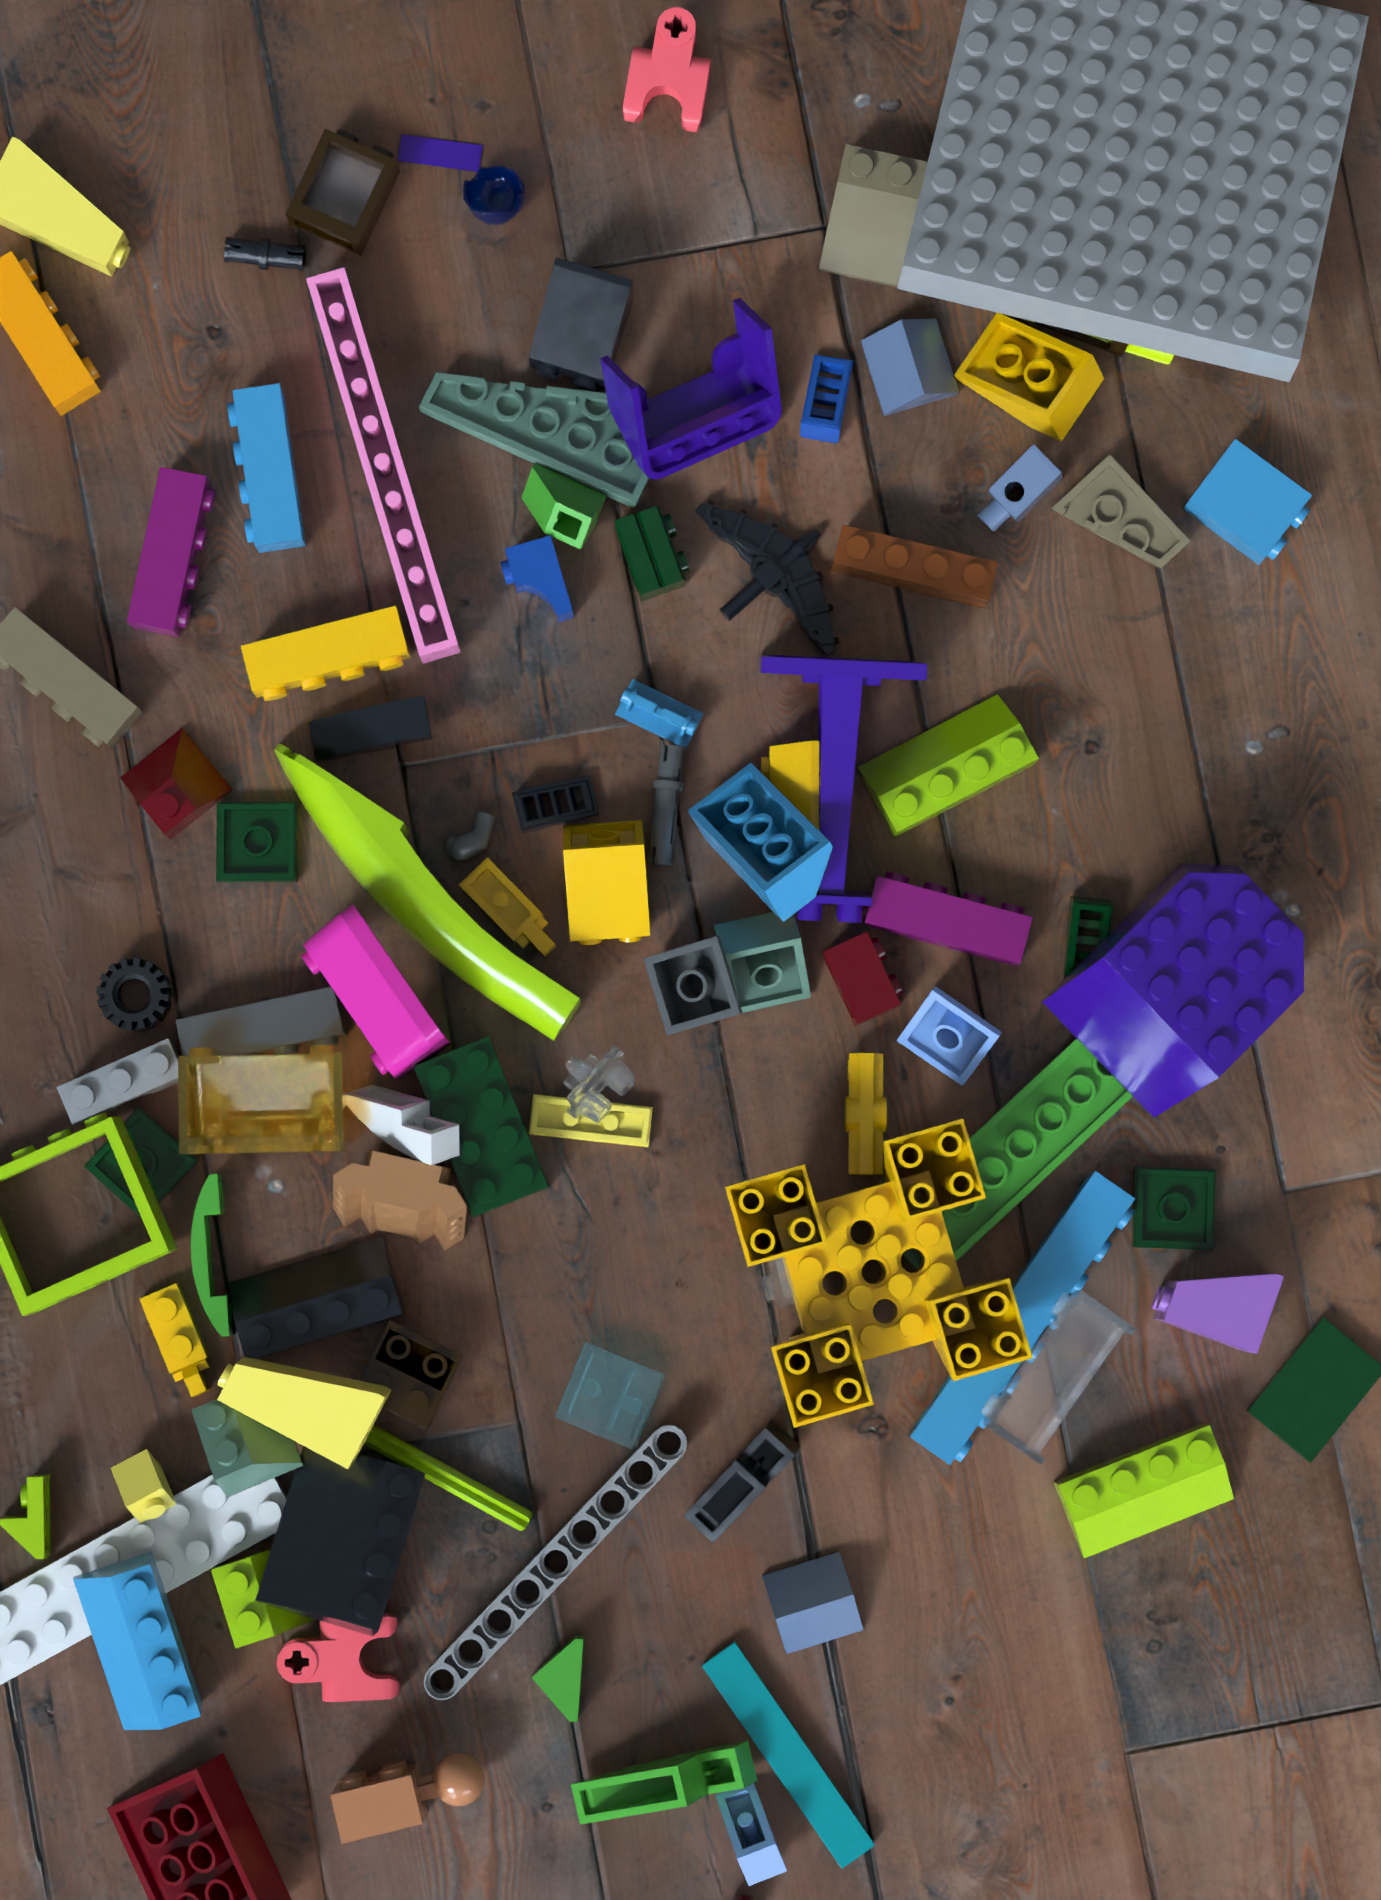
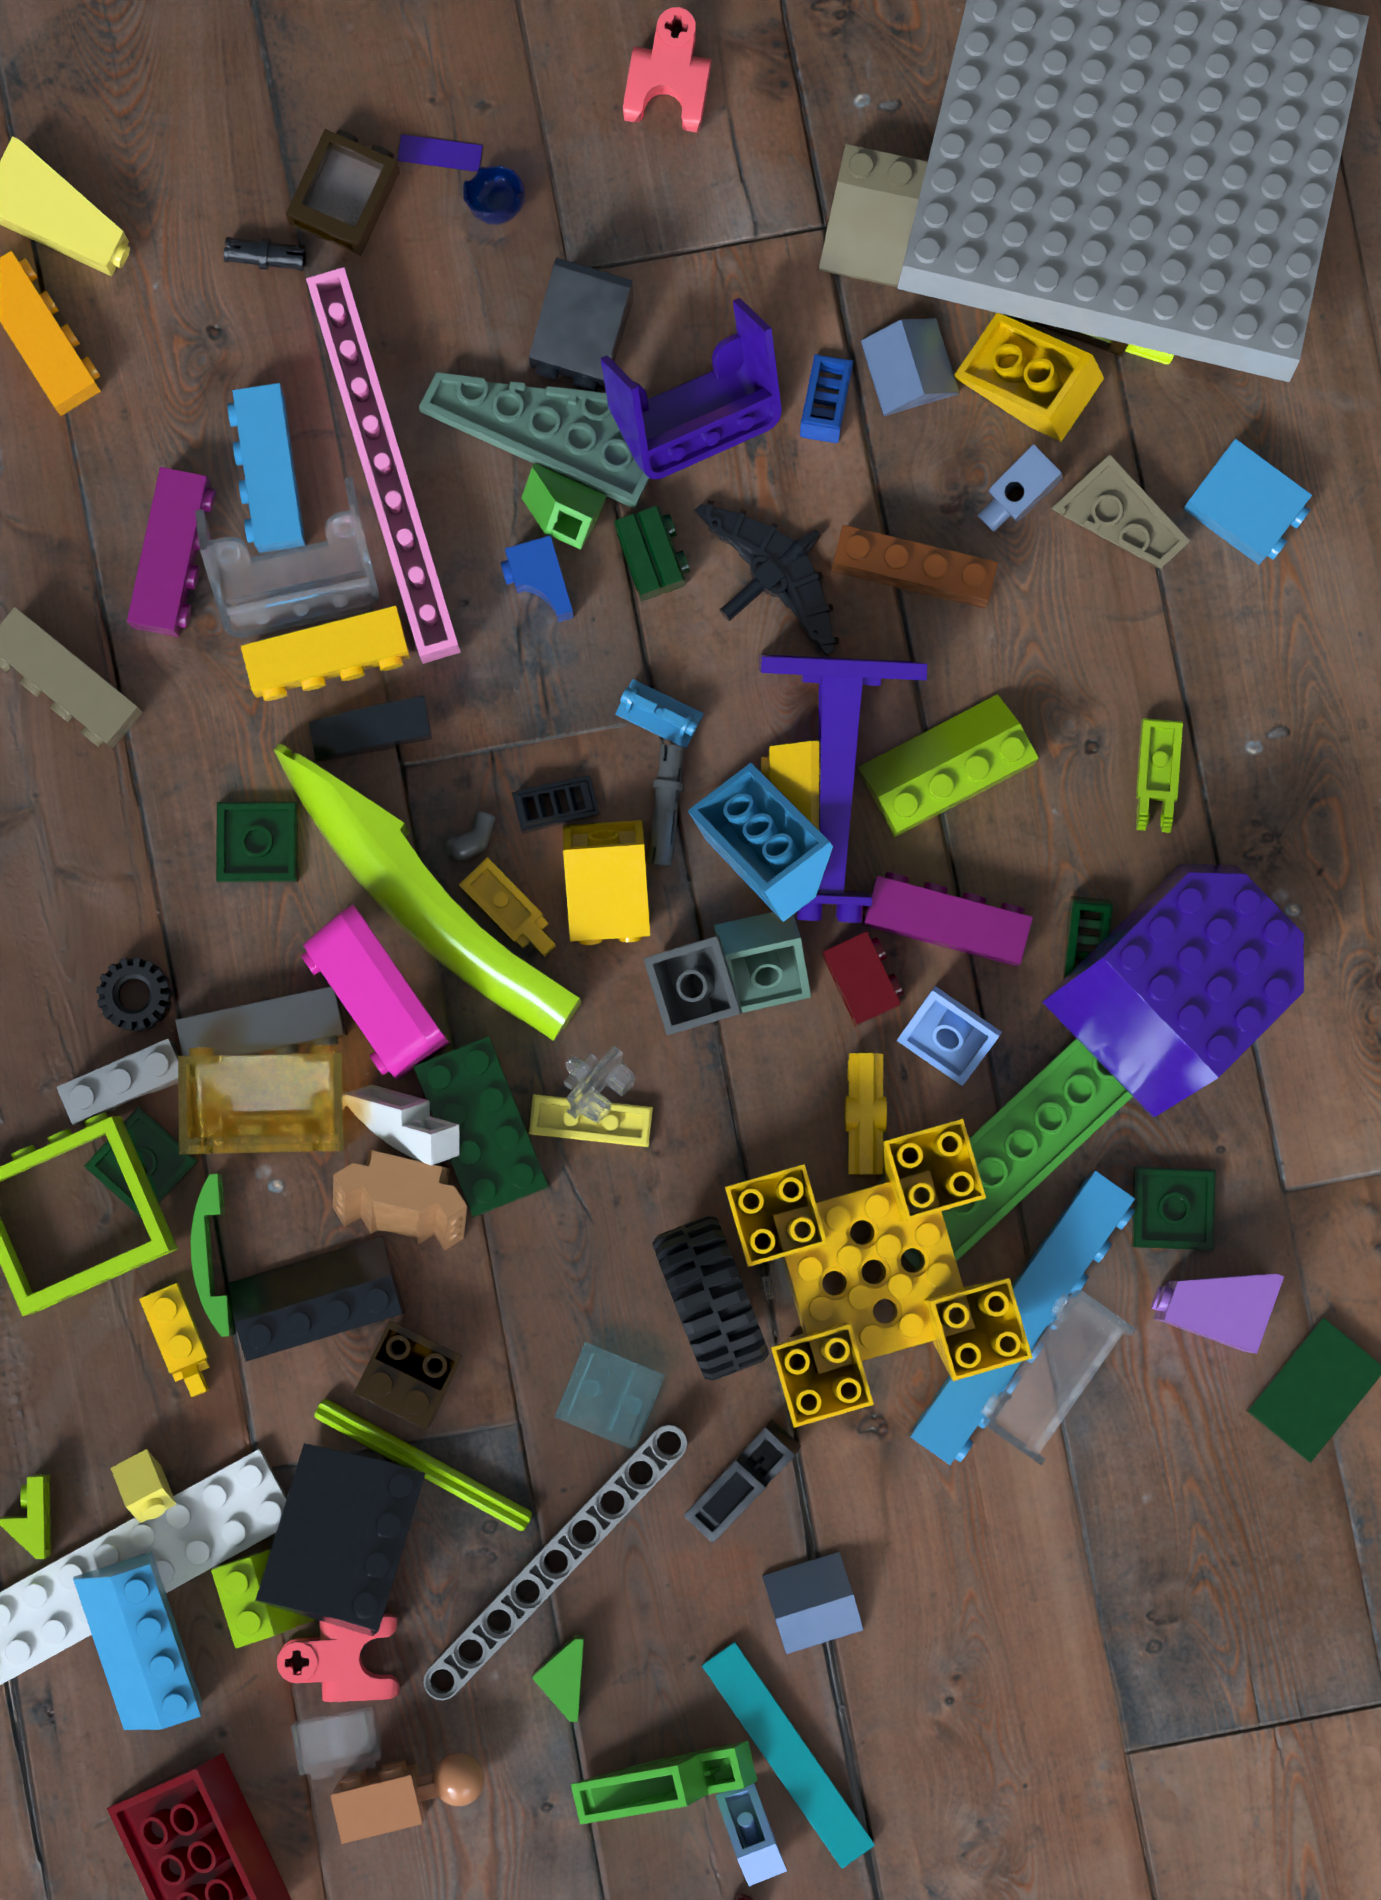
dark red slope [120,728,233,840] -> none
sand green slope [191,1399,303,1497] -> none
light yellow slope [217,1357,392,1469] -> none
lime slope [1053,1423,1234,1558] -> none
none -> clear windscreen [195,477,379,638]
none -> clear brick [291,1706,384,1780]
none -> black tyre [652,1216,770,1381]
none -> lime hinge [1136,718,1183,833]

